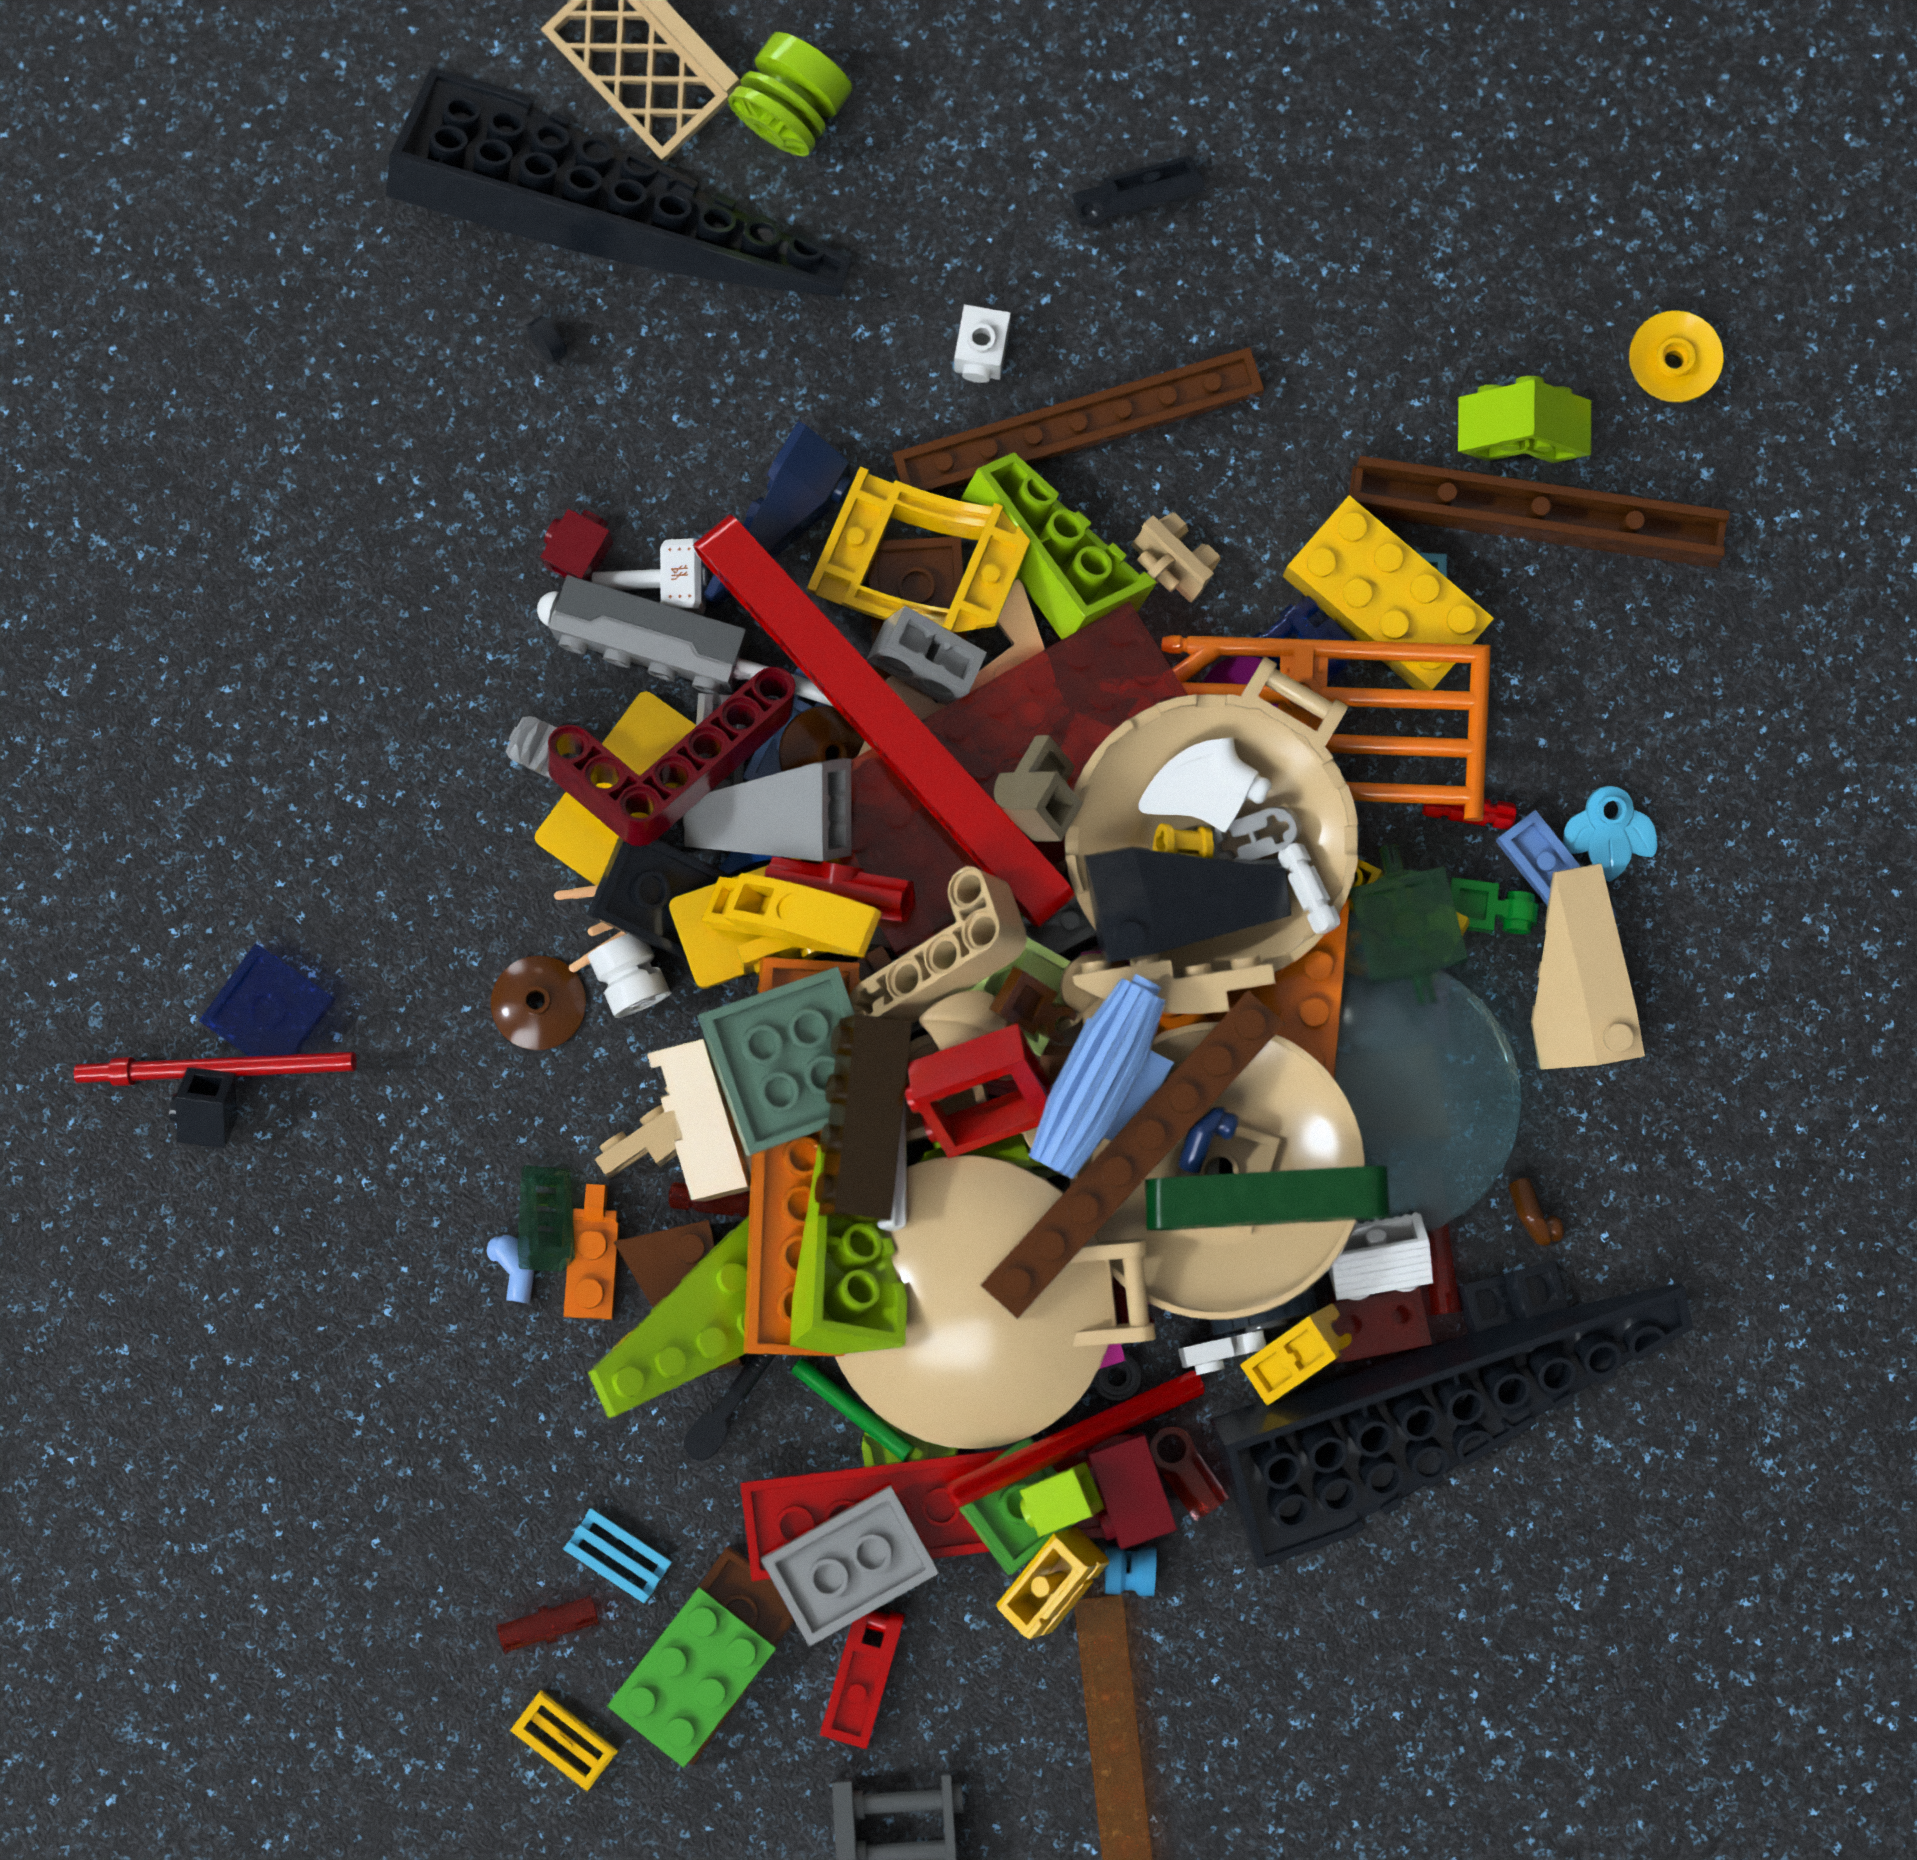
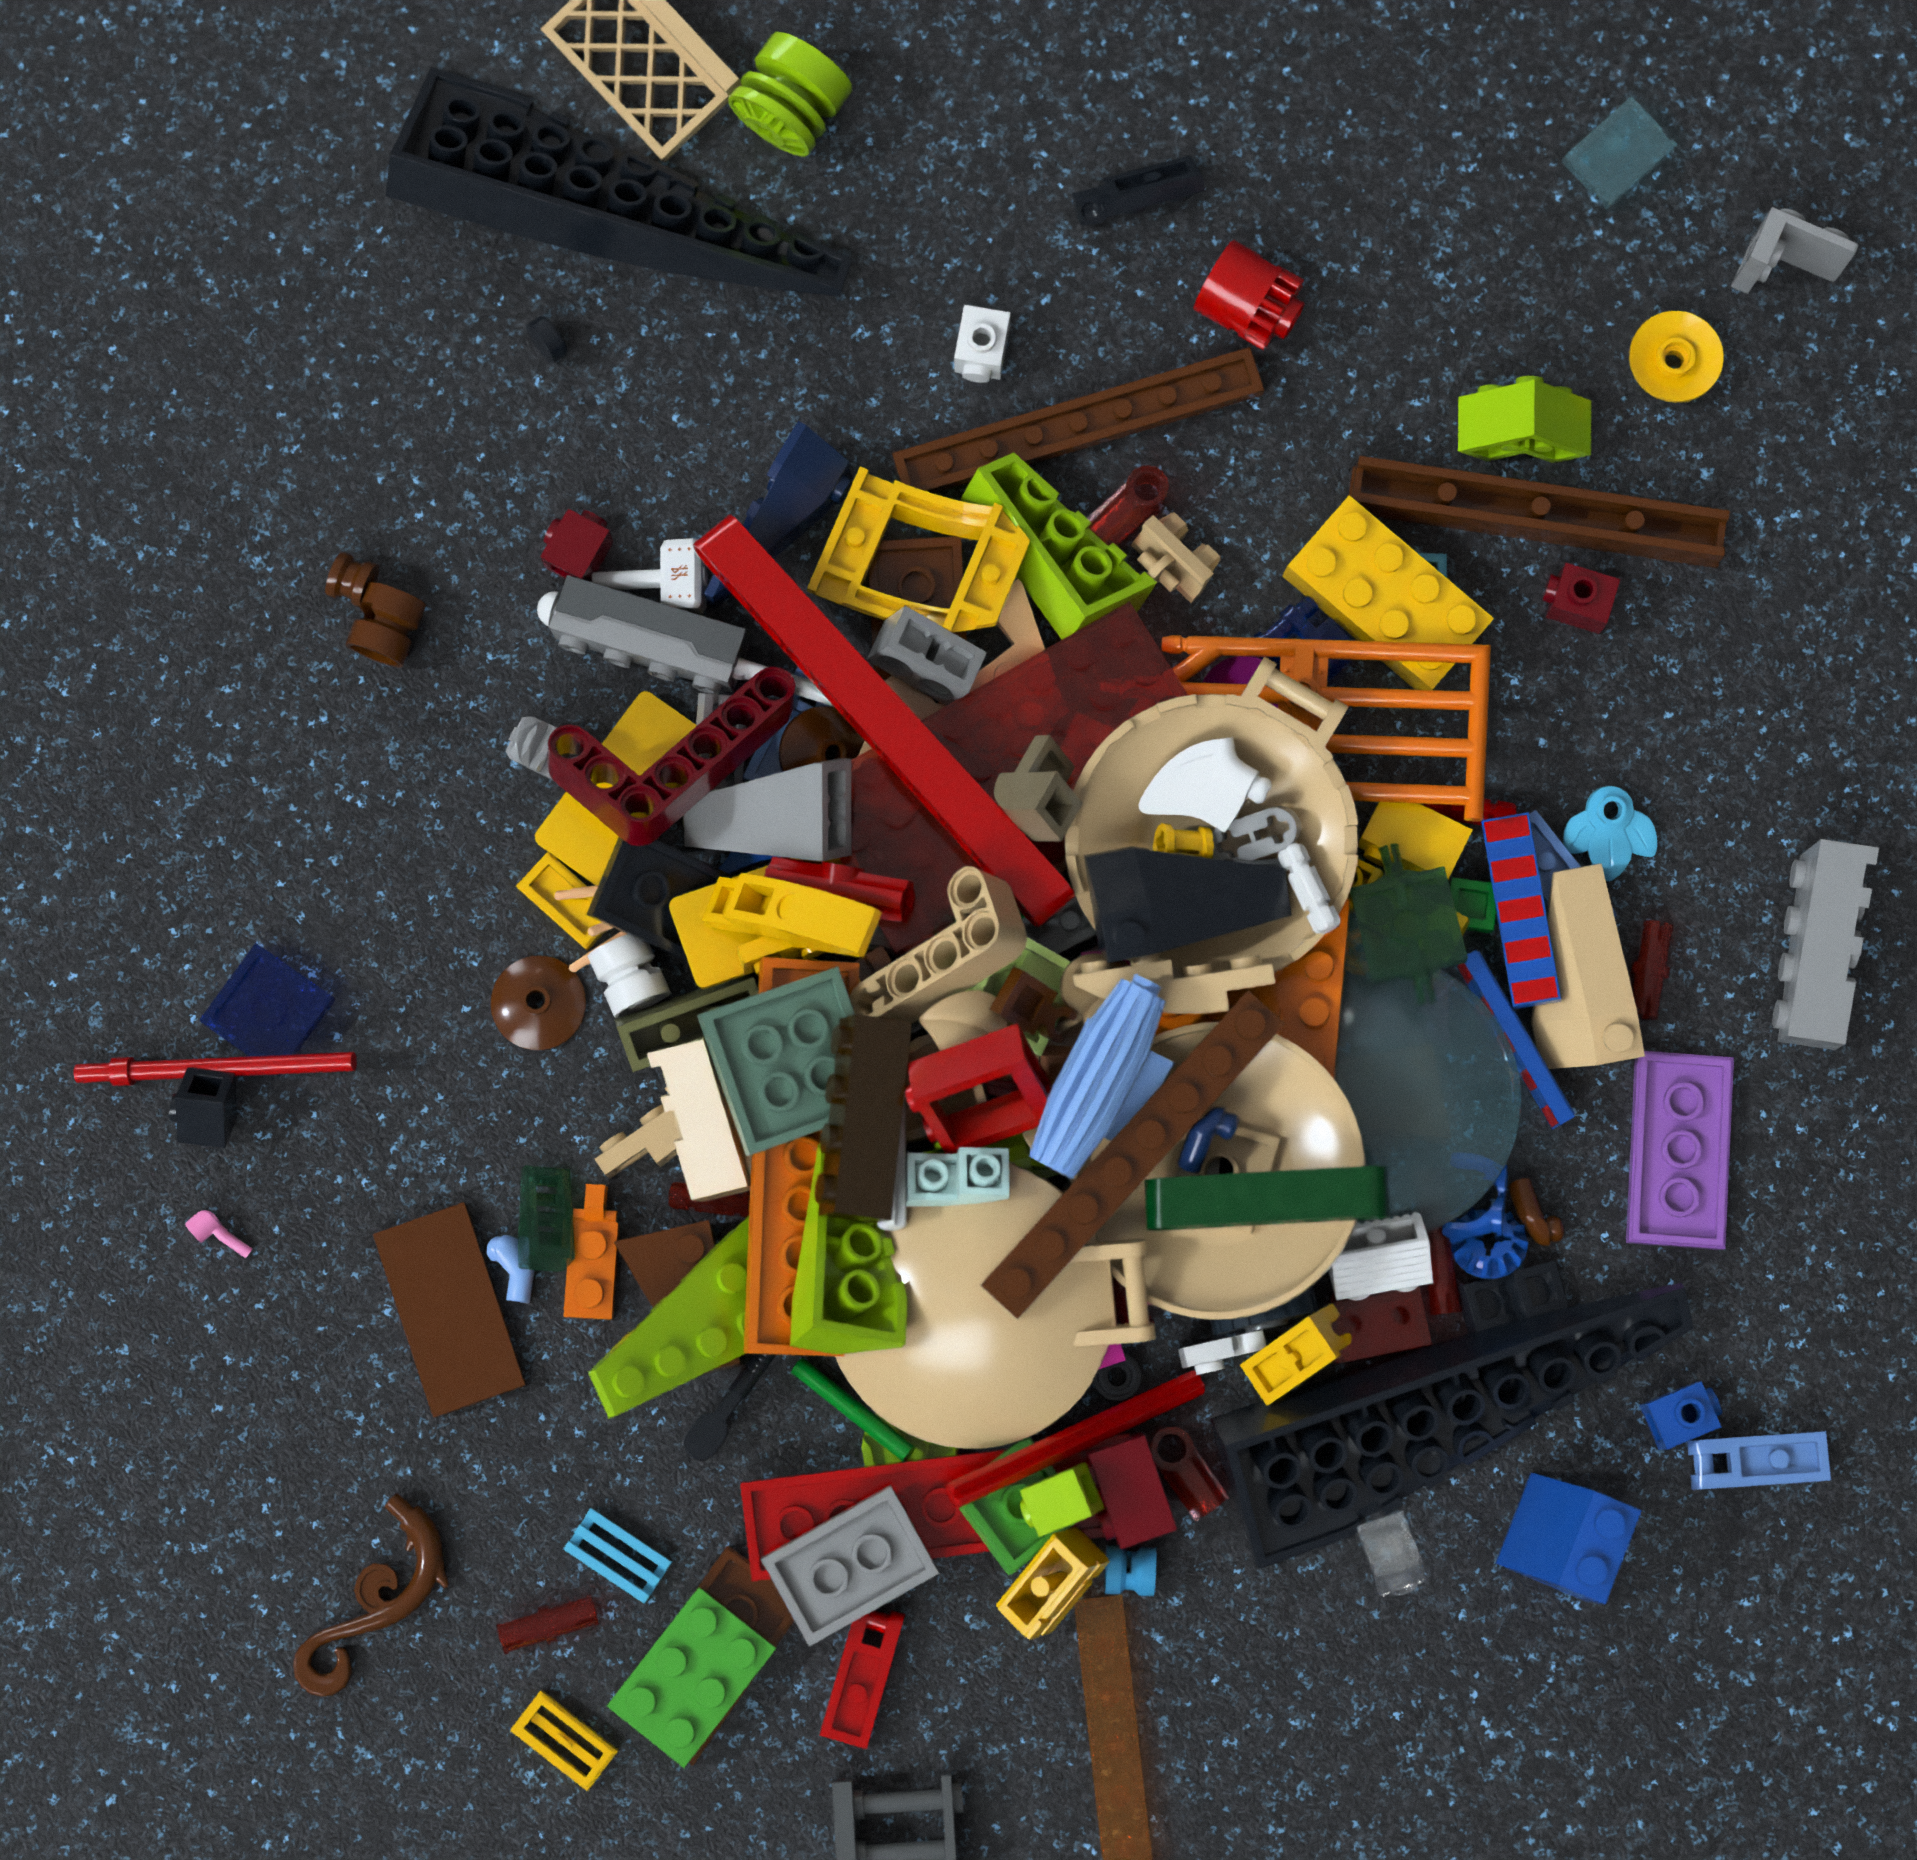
none -> bright pink hand [185,1210,253,1259]
none -> reddish brown plant [293,1493,449,1697]
none -> reddish brown wheel [325,551,379,608]
none -> reddish brown wheel [345,582,426,668]
none -> reddish brown tile [373,1202,527,1418]
none -> yellow tile [516,852,606,951]
none -> olive brick [614,973,758,1072]
none -> light aqua slope [905,1147,1010,1206]
none -> clear red piece [1087,465,1169,547]
none -> red gear [1193,239,1305,350]
none -> clear bracket [1356,1511,1425,1597]
none -> yellow brick [1358,802,1472,889]
none -> blue cap [1442,1152,1508,1239]
none -> blue gear [1450,1205,1528,1279]
none -> blue tile [1455,950,1575,1130]
none -> tile [1481,812,1562,1009]
none -> blue slope [1495,1473,1641,1605]
none -> dark red brick [1542,563,1620,634]
none -> clear light blue plate [1561,96,1677,210]
none -> medium lavender tile [1626,1051,1734,1250]
none -> clear red pin [1631,920,1674,1020]
none -> blue brick [1639,1381,1722,1450]
none -> medium blue plate [1687,1431,1831,1490]
none -> light grey bracket [1731,207,1859,294]
none -> light grey wedge [1772,839,1879,1050]

